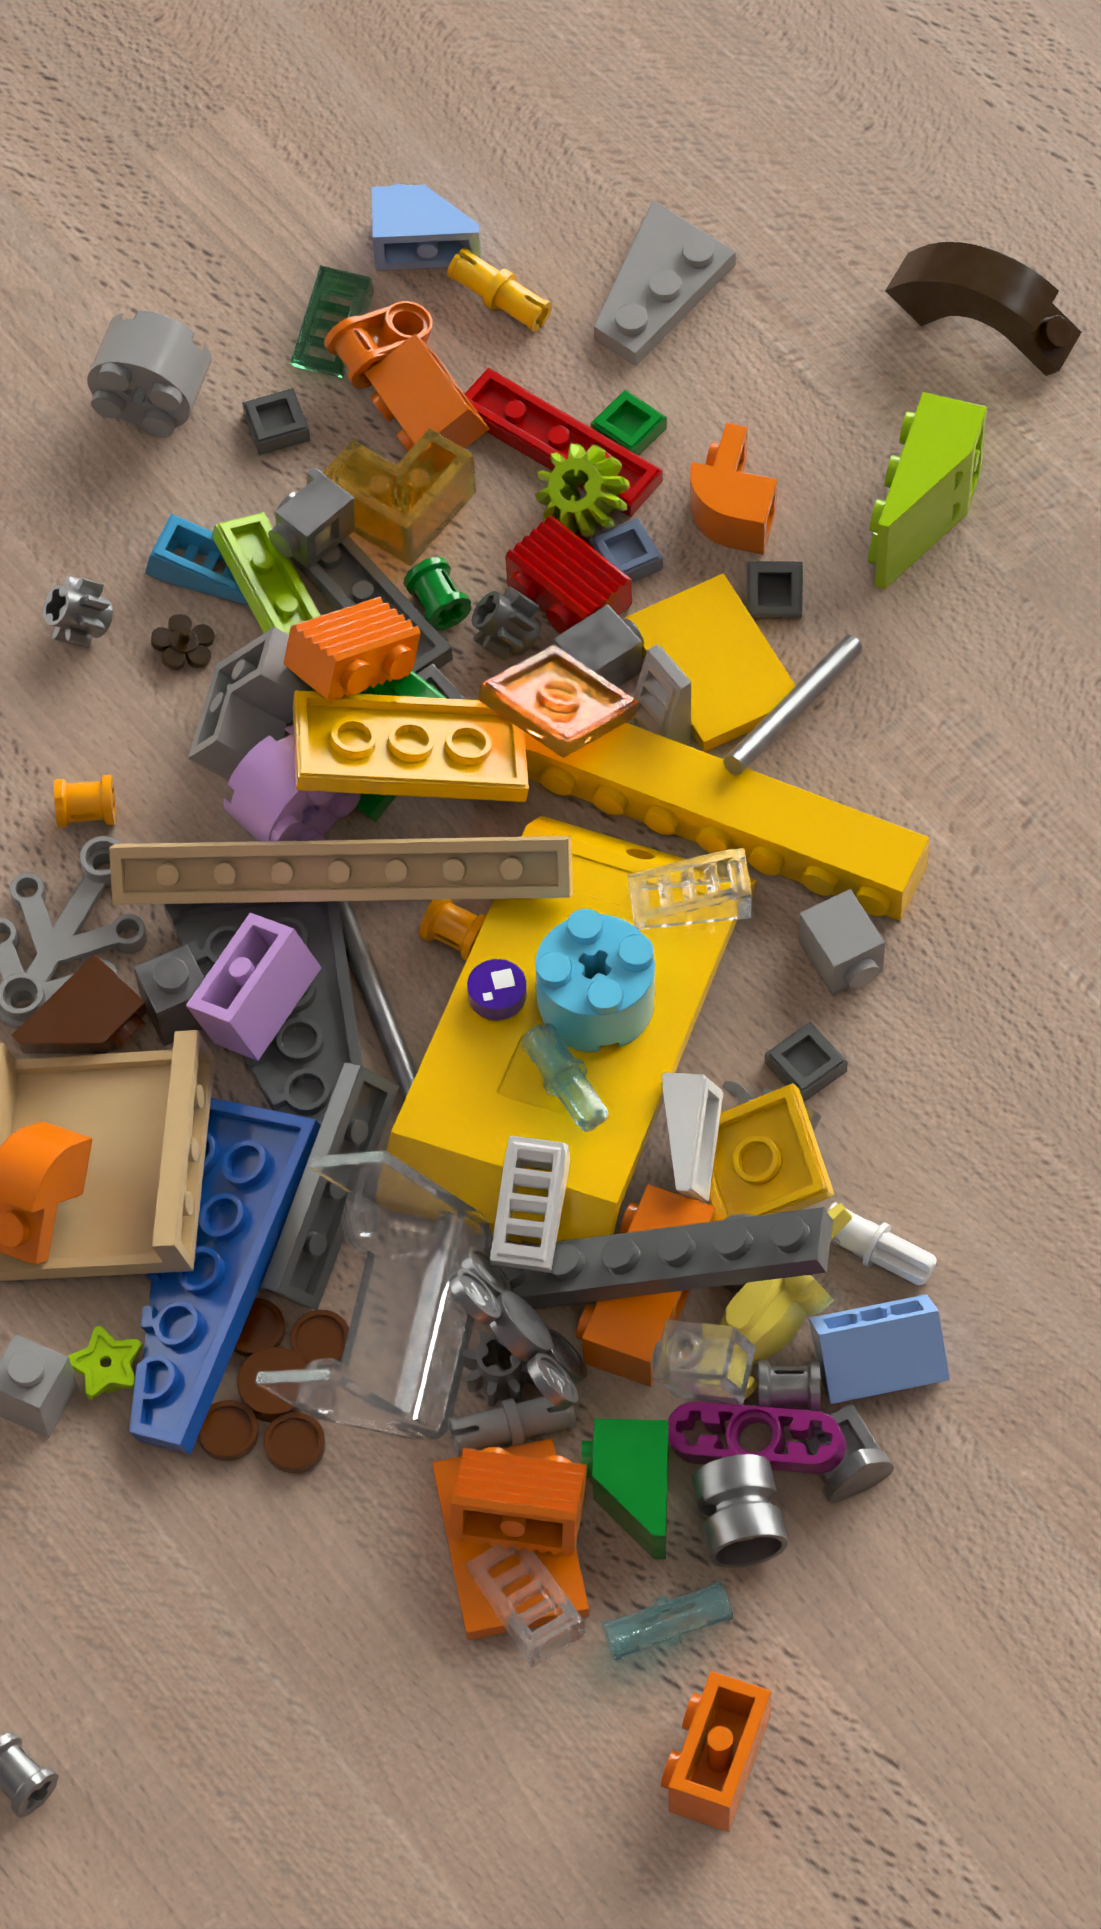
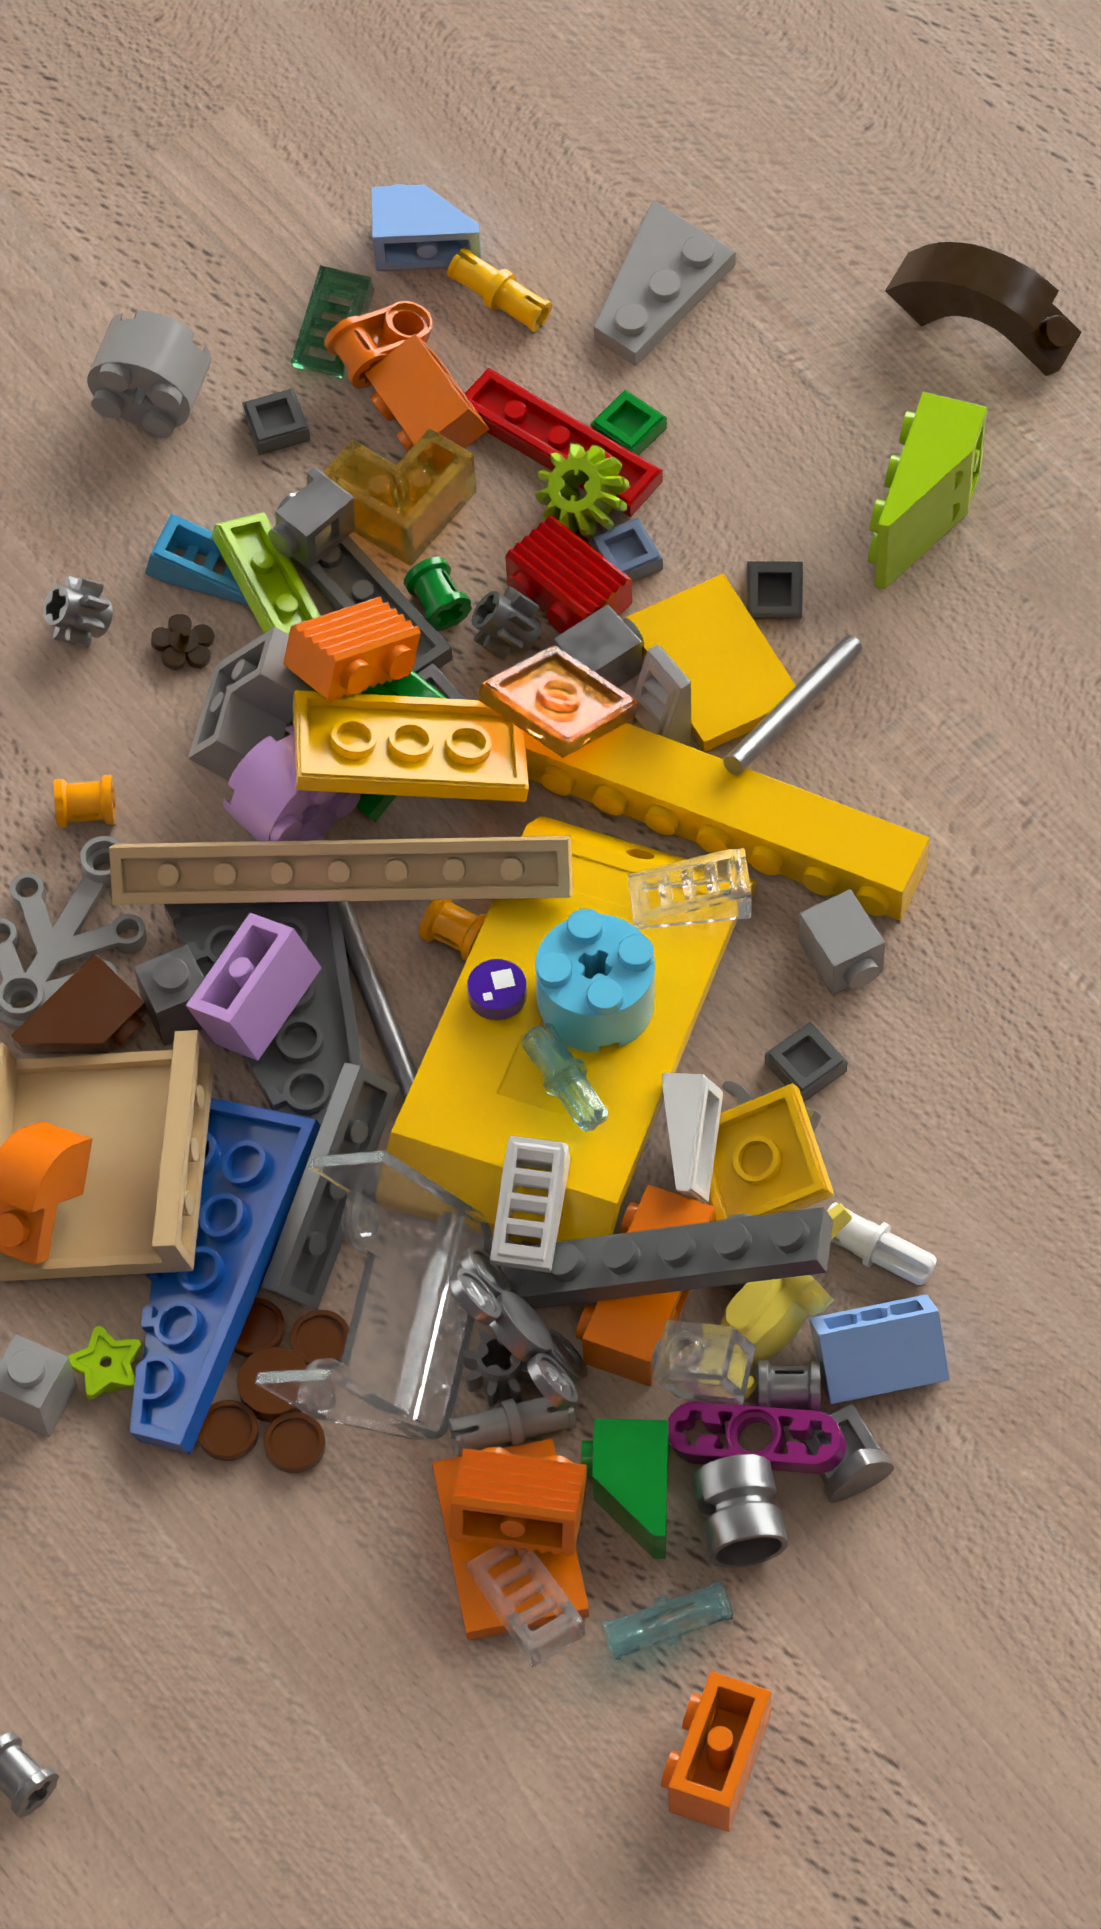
orange brick [690,422,777,555] -> none

